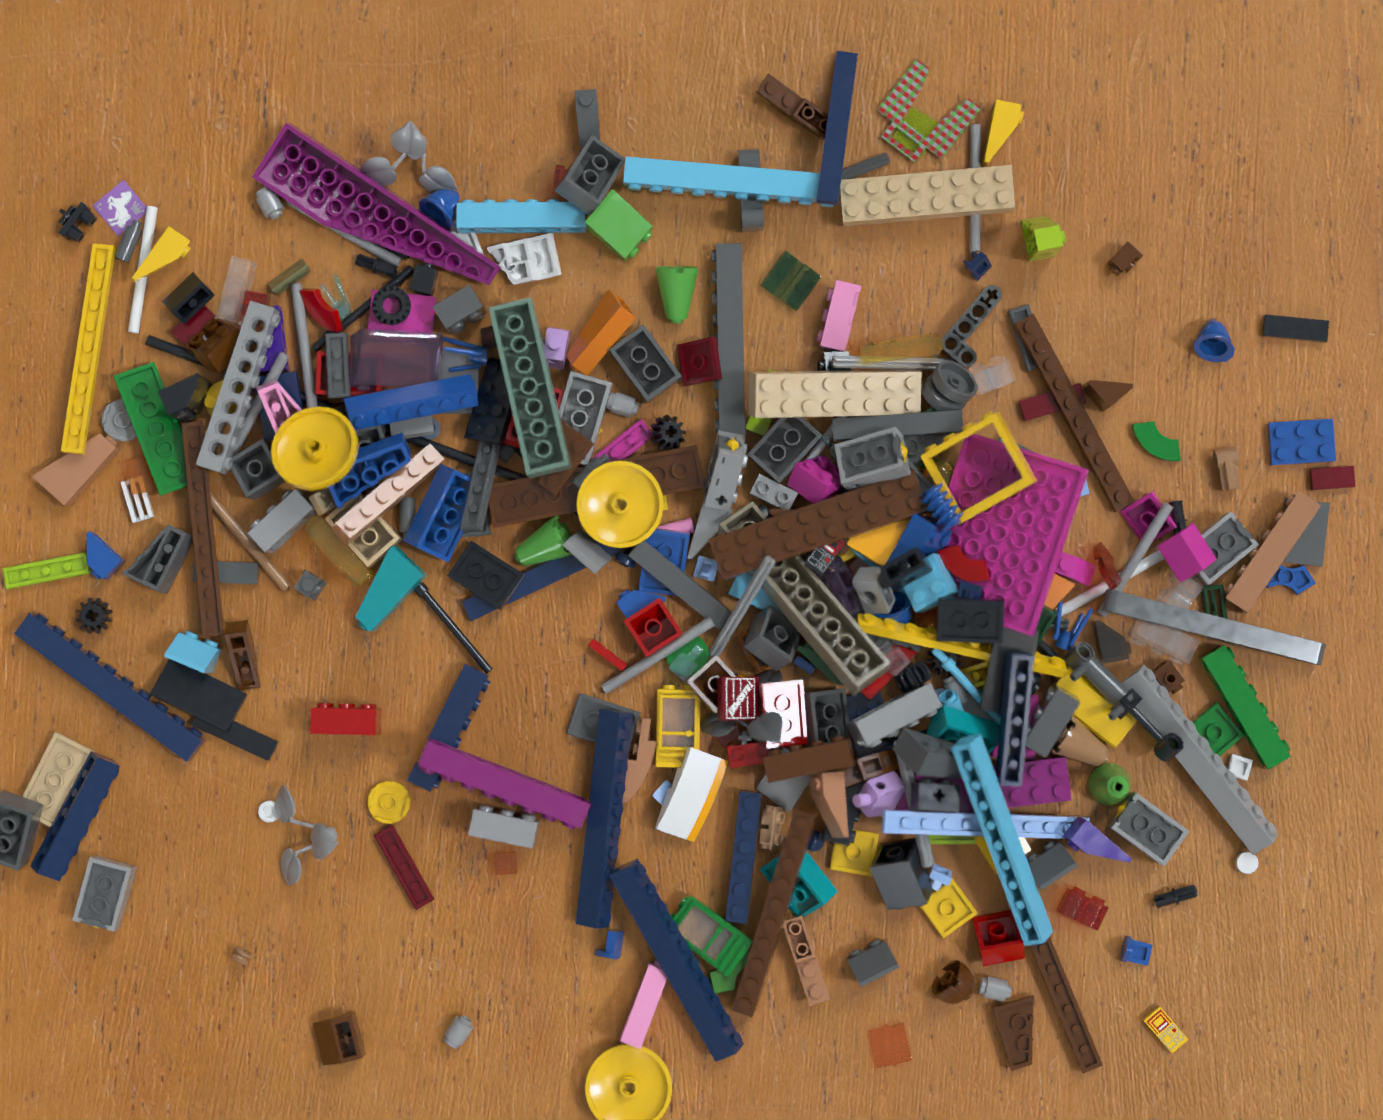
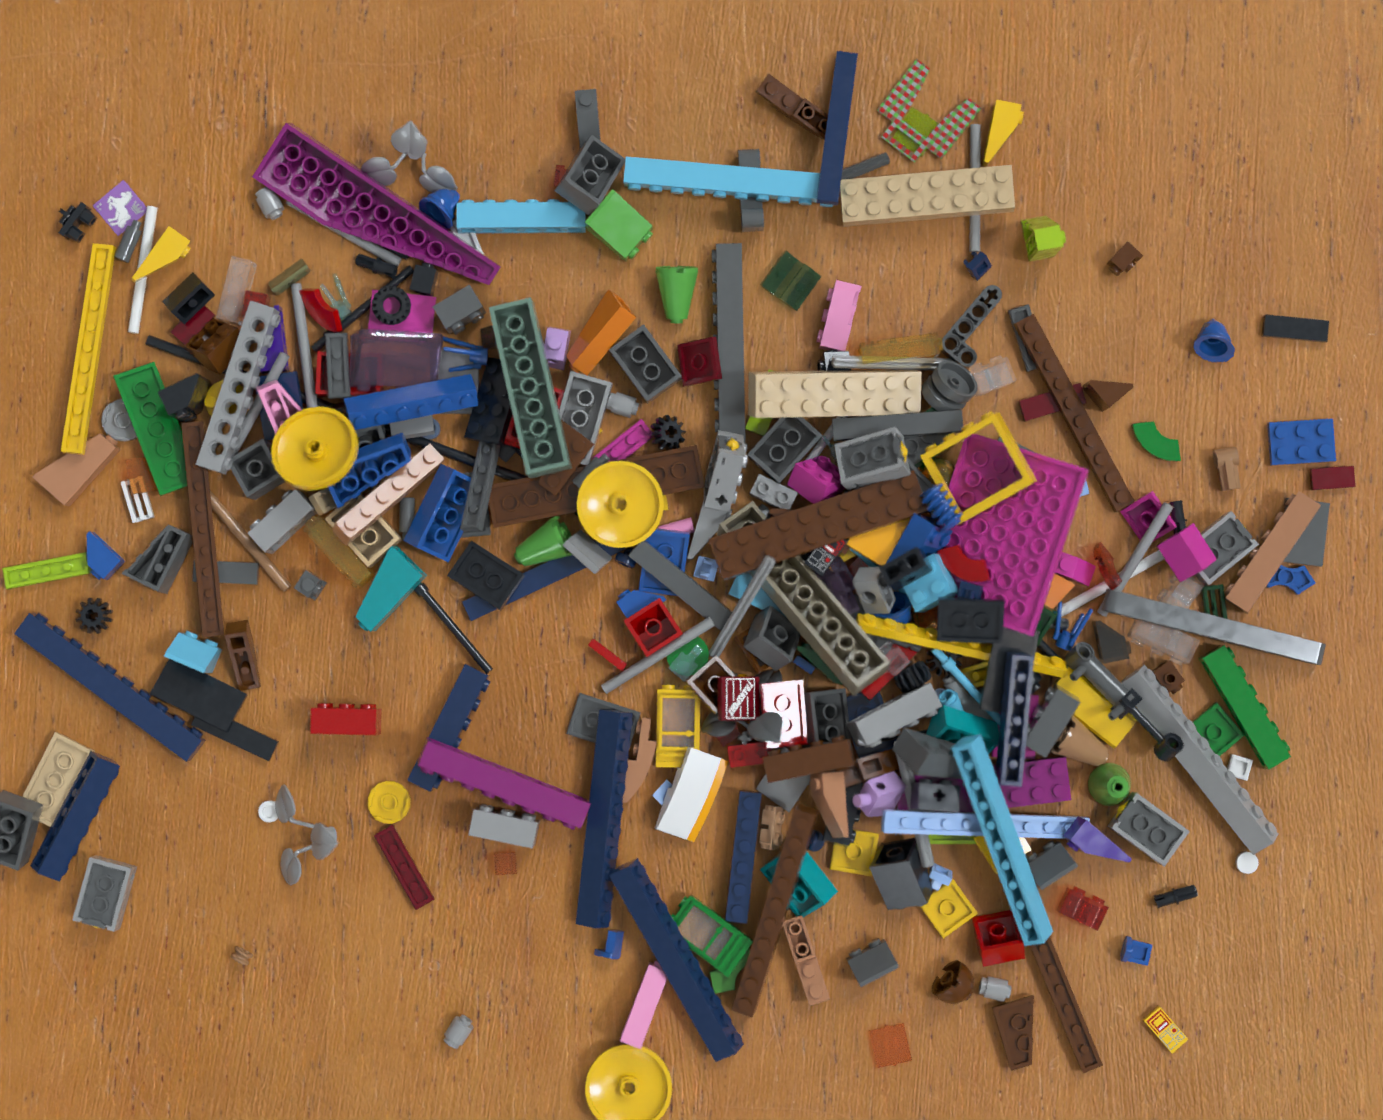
reddish brown slope [313,1012,366,1066] -> none
white slope [487,233,562,285] -> none

